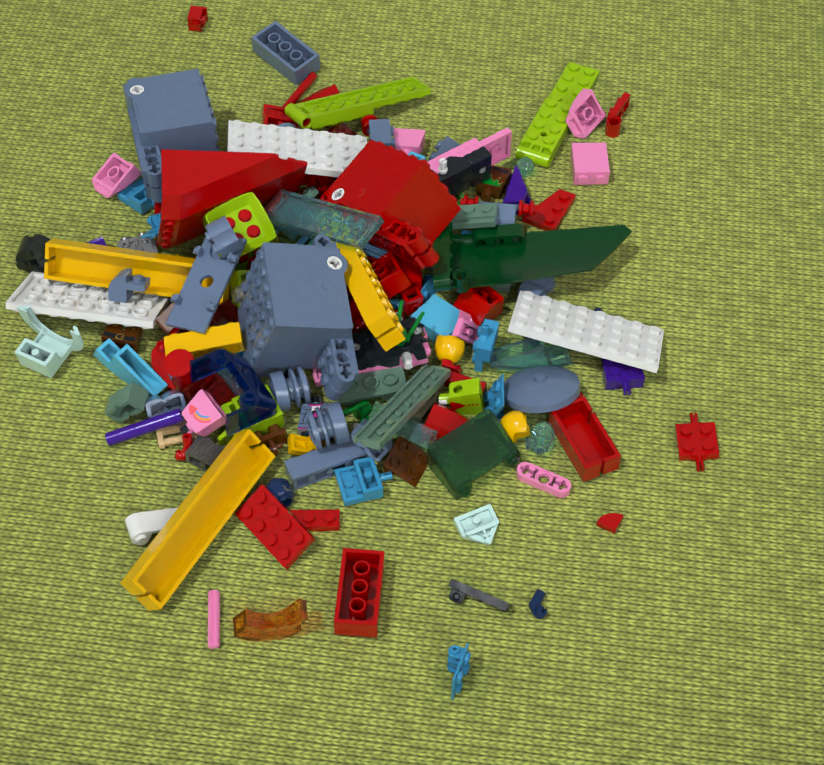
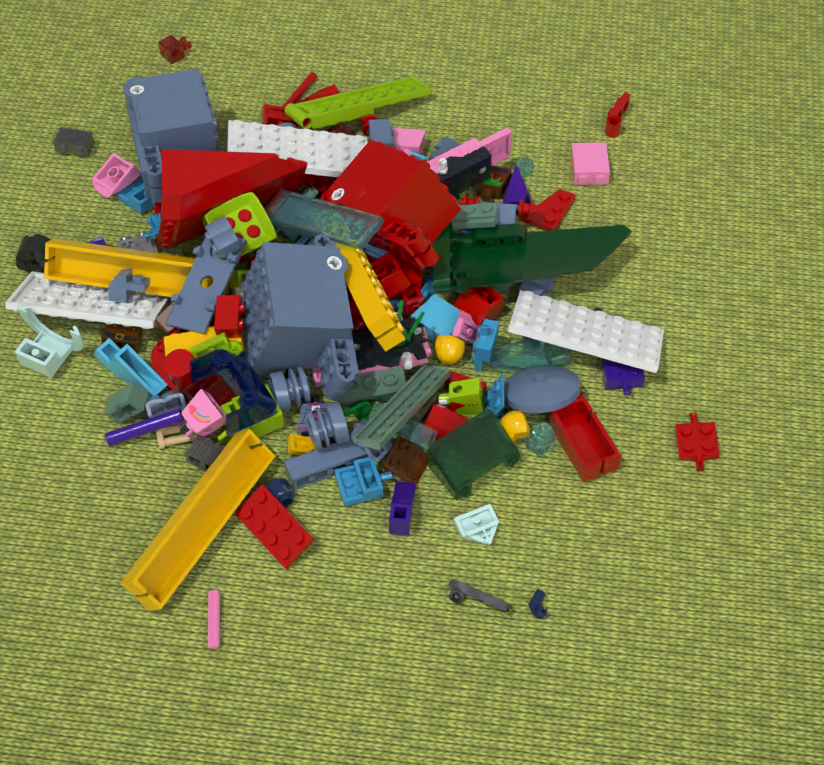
white door [125,508,178,545] -> none
red arm [175,433,192,462] -> none
red brick [187,6,208,32] -> none
clear orange arch [233,598,308,642] -> none
sand blue brick [251,21,320,85] -> none
reddish brown hips [252,424,288,456] -> none
red plate [289,509,340,531] -> none
red brick [334,548,385,638] -> none
red tile [442,359,462,374] -> none
dark azure hinge [447,643,471,700] -> none
lime hinge [515,62,600,168] -> none
bright pink beam [516,462,571,498] -> none
bright pink slope [565,88,606,139] -> none
red tile [596,513,624,534] -> none
none -> flat silver brick [53,127,94,156]
none -> clear red brick [158,35,192,64]
none -> lime hinge [190,332,242,367]
none -> red brick [214,295,246,338]
none -> dark purple slope [389,481,416,536]

